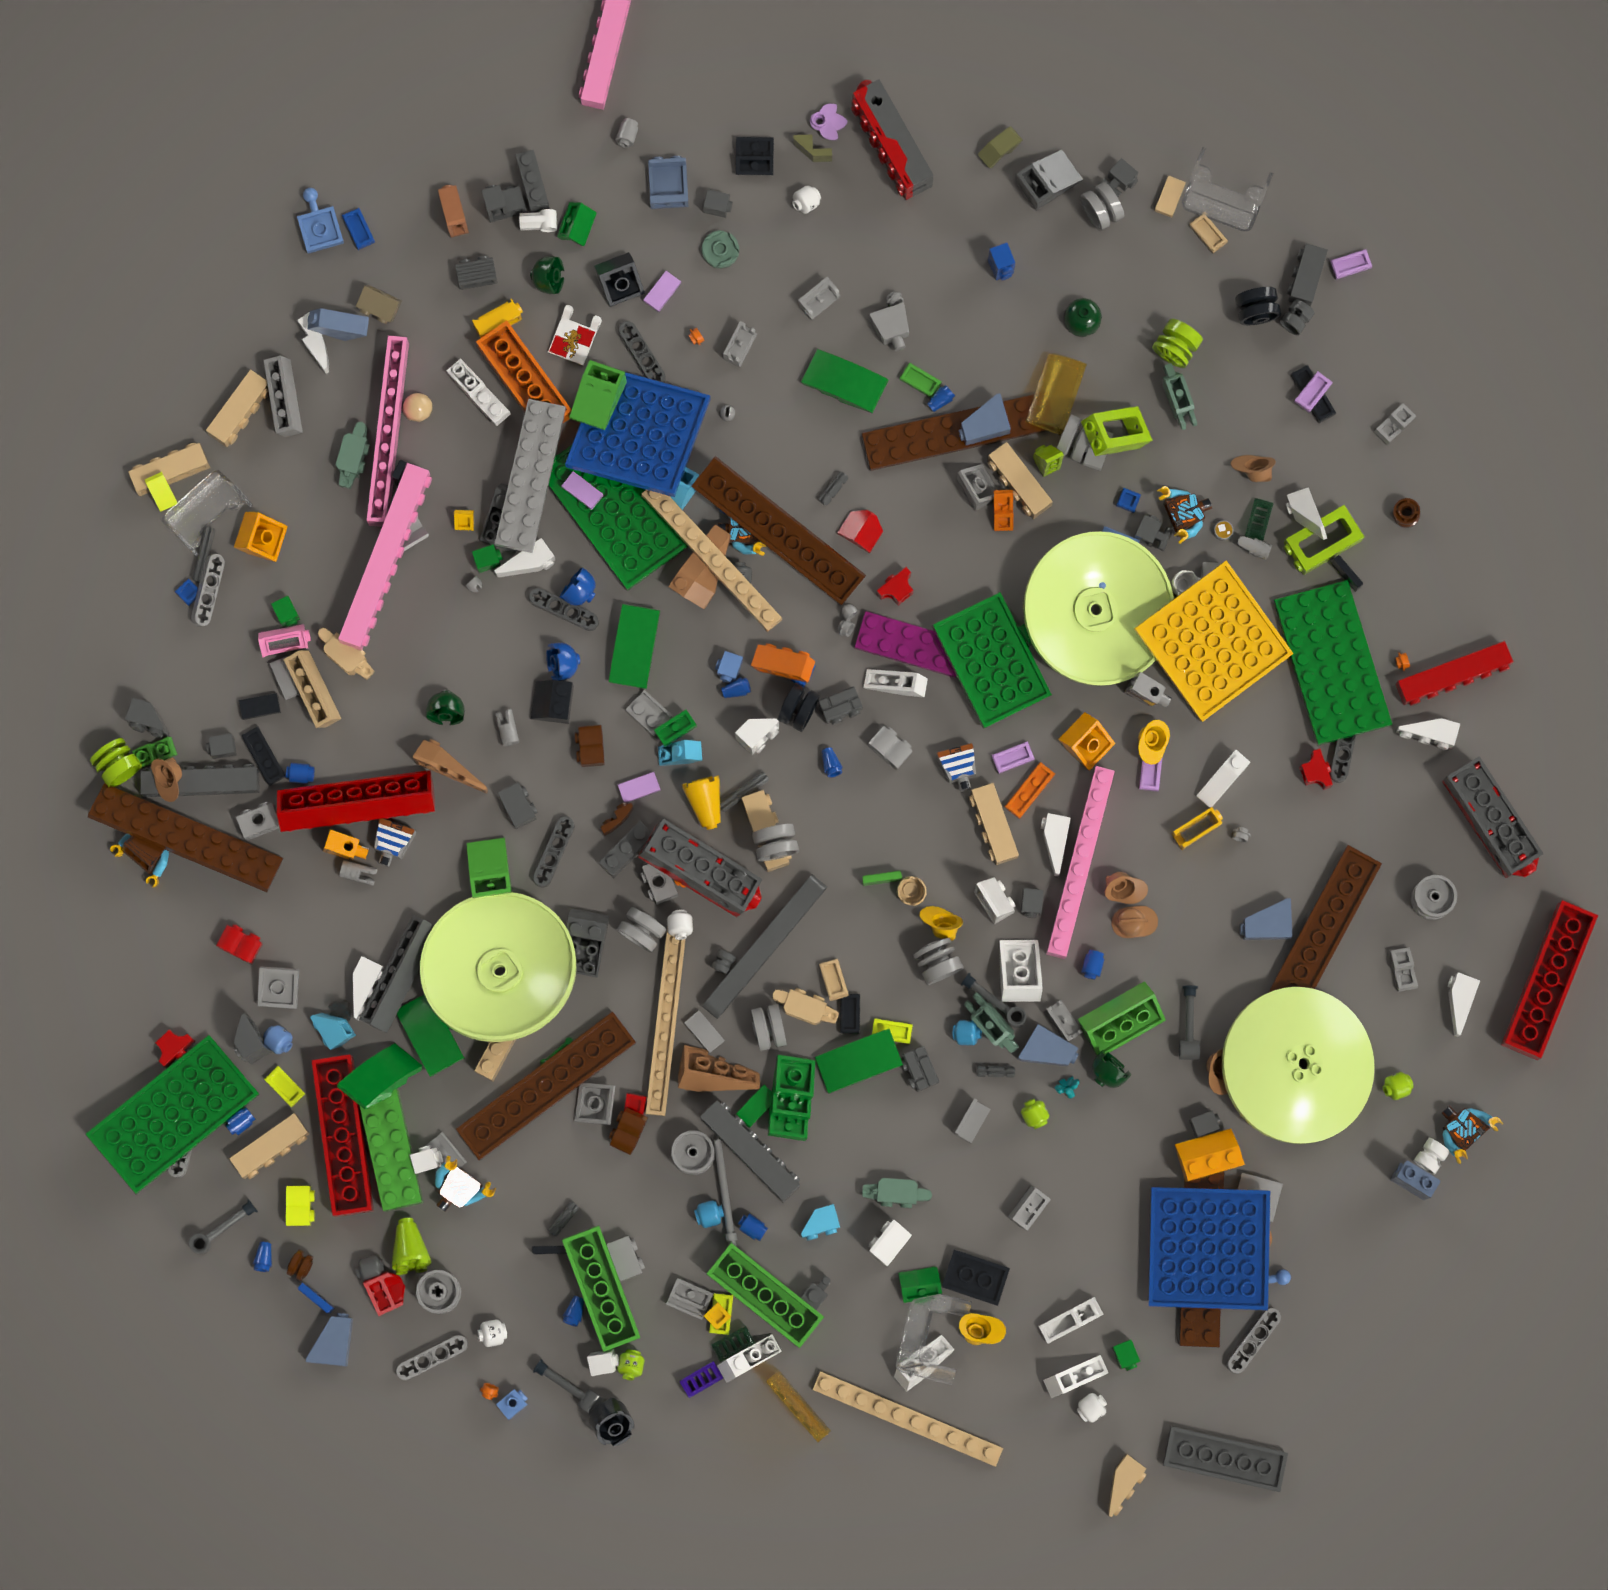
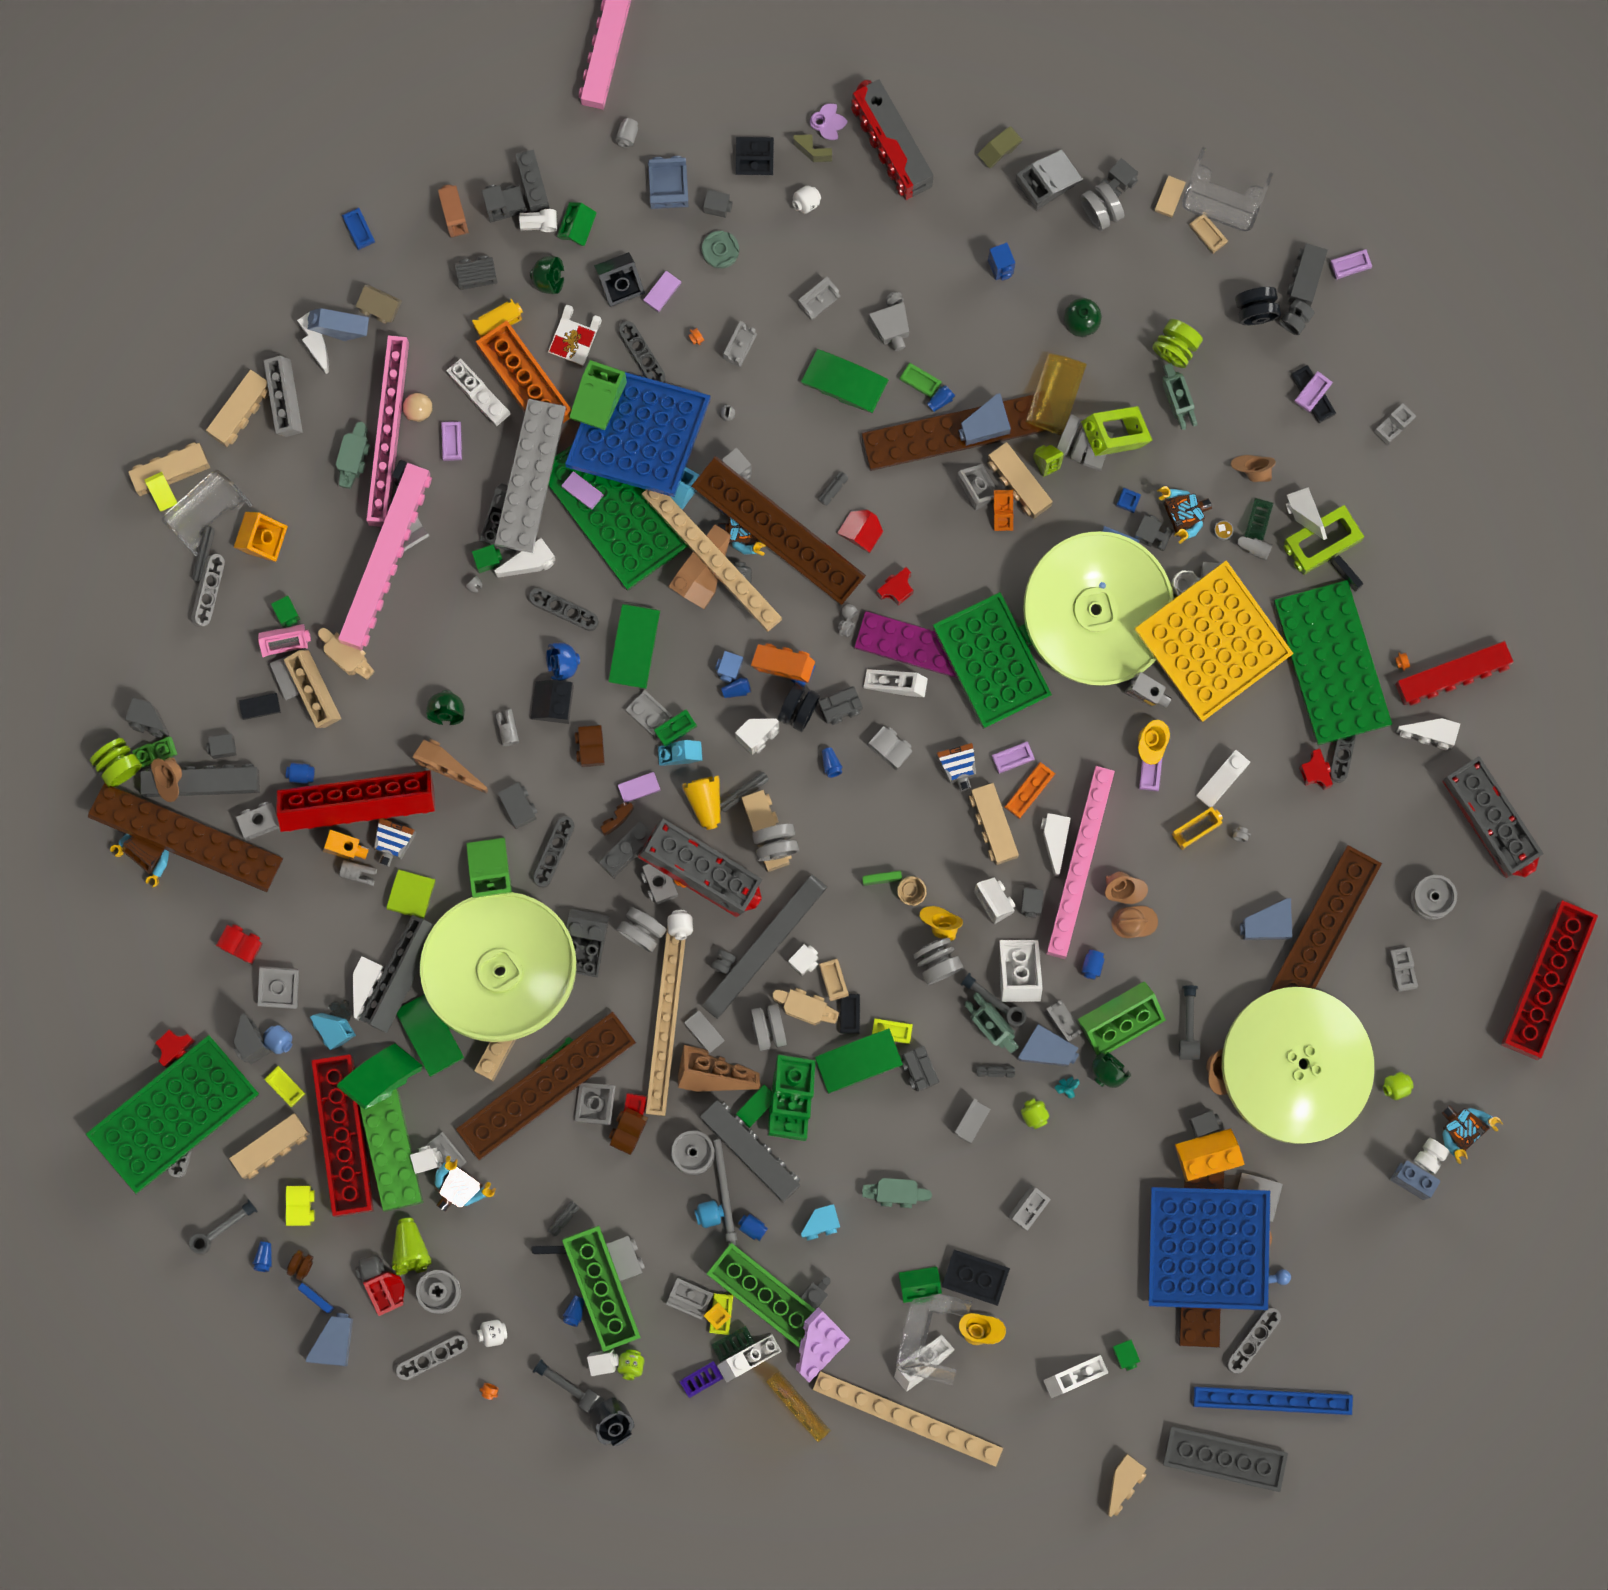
blue tile [175,579,198,606] -> none
blue brick [226,1108,256,1135] -> none
black tile [241,726,286,786] -> none
medium blue plate [297,188,344,254] -> none
yellow plate [454,510,474,531] -> none
medium blue brick [496,1389,528,1420] -> none
blue cylinder [559,567,596,606] -> none
white slope [868,1220,912,1267] -> none
dark azure head [953,1020,982,1045] -> none
white slope [1039,1297,1104,1344] -> none
light orange slope [1059,712,1116,771] -> none
white head [1077,1393,1107,1423] -> none
reddish brown wheel [1393,498,1420,528] -> none
white slope [1447,972,1480,1037] -> none
none -> lime slope [387,870,435,919]
none -> lavender tile [441,422,462,461]
none -> light grey brick [722,448,752,481]
none -> white brick [788,944,818,976]
none -> lavender plate [796,1307,850,1382]
none -> blue tile [1193,1387,1353,1415]

